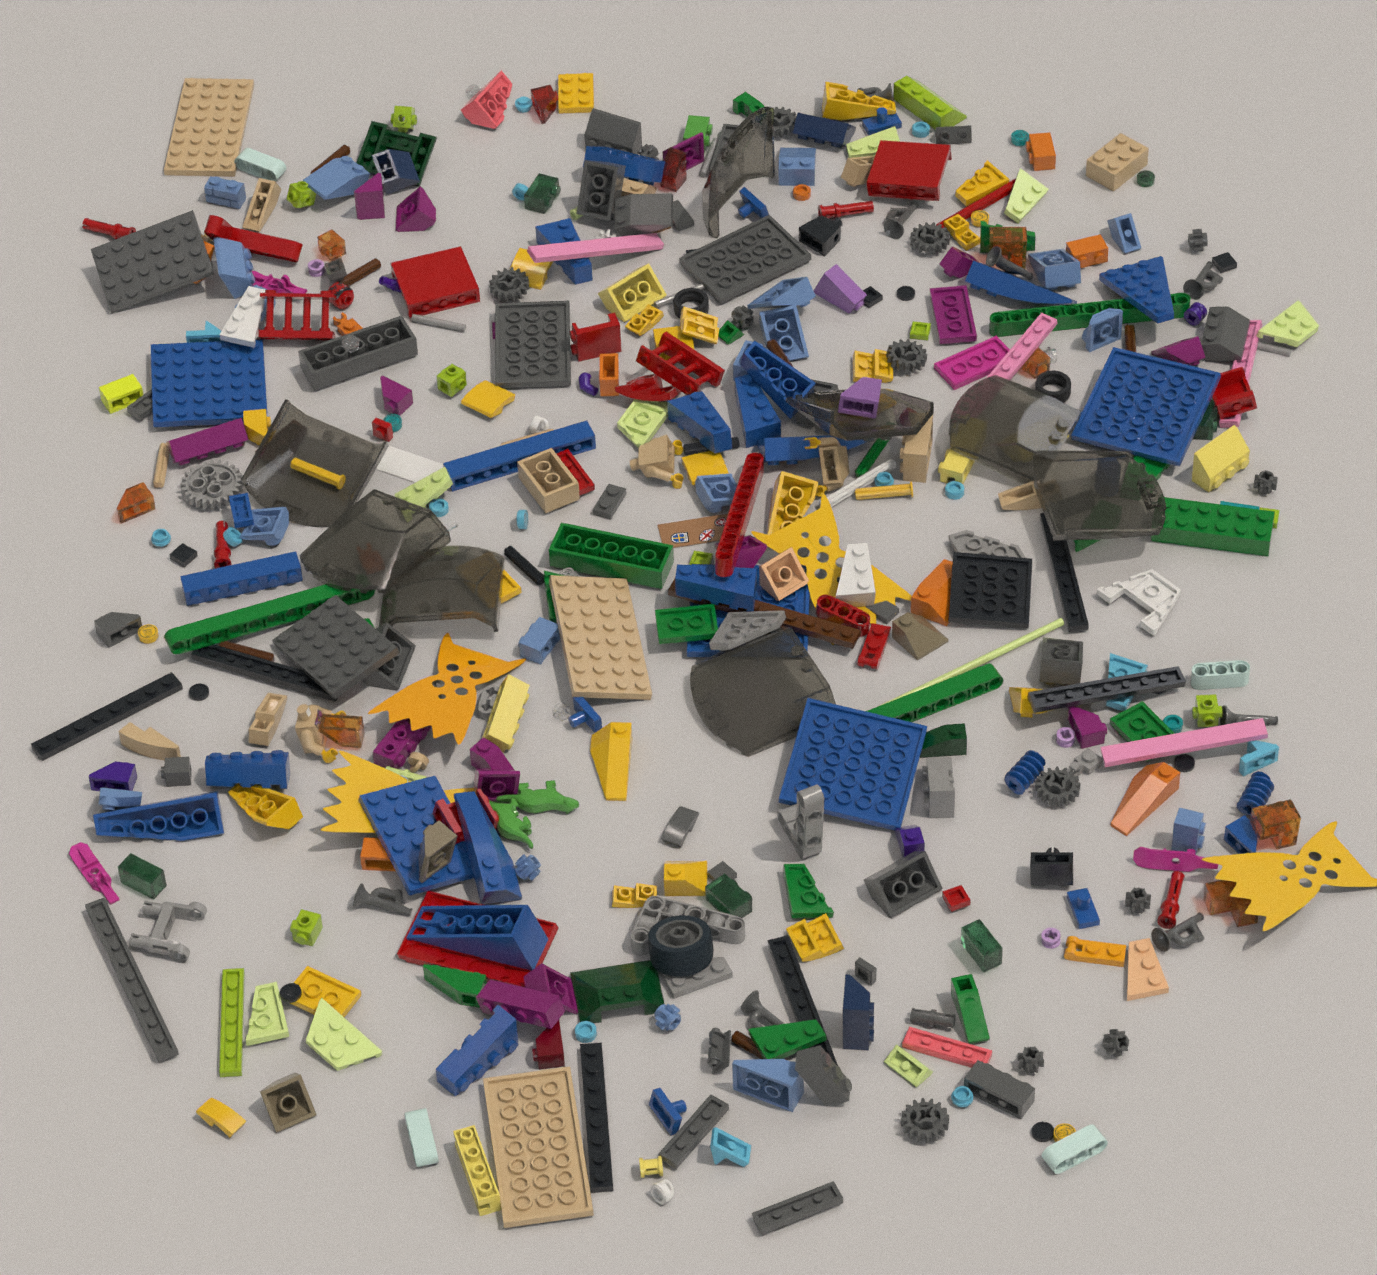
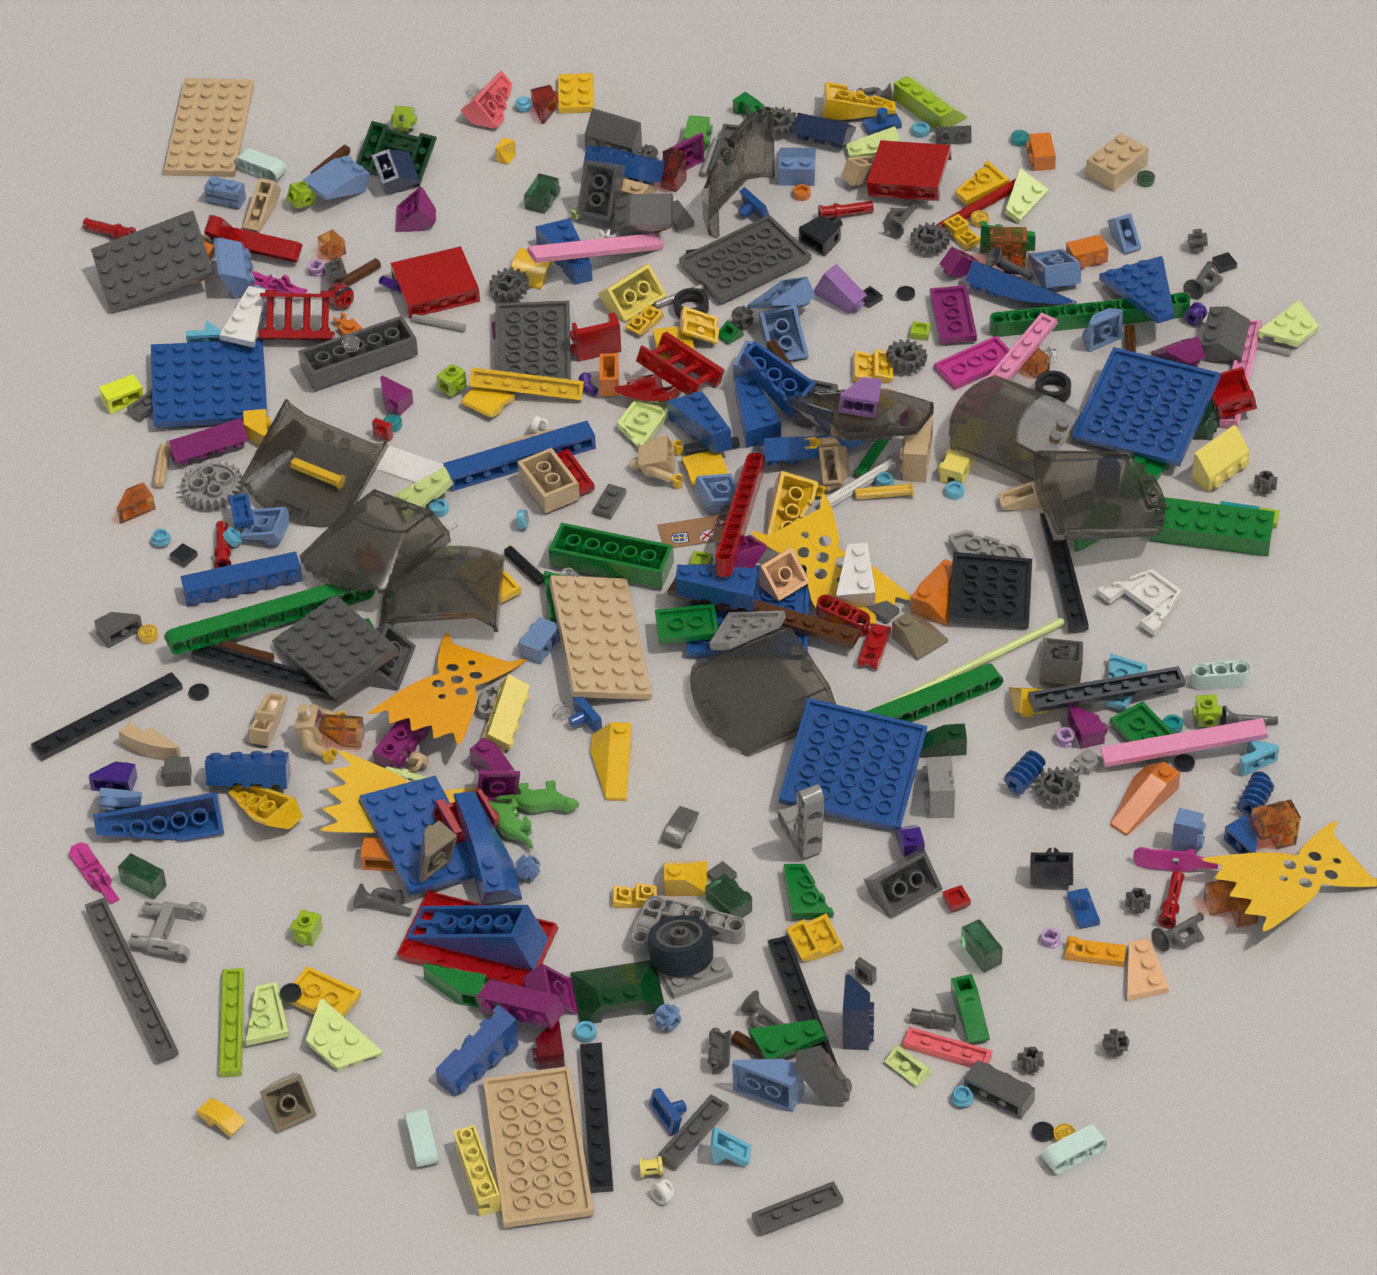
magenta slope [354,173,385,220] -> none
medium azure tile [512,183,531,201] -> none
dark grey gear [901,1098,949,1143] -> none
none -> yellow plate [469,367,584,401]
none -> yellow slope [495,137,516,164]

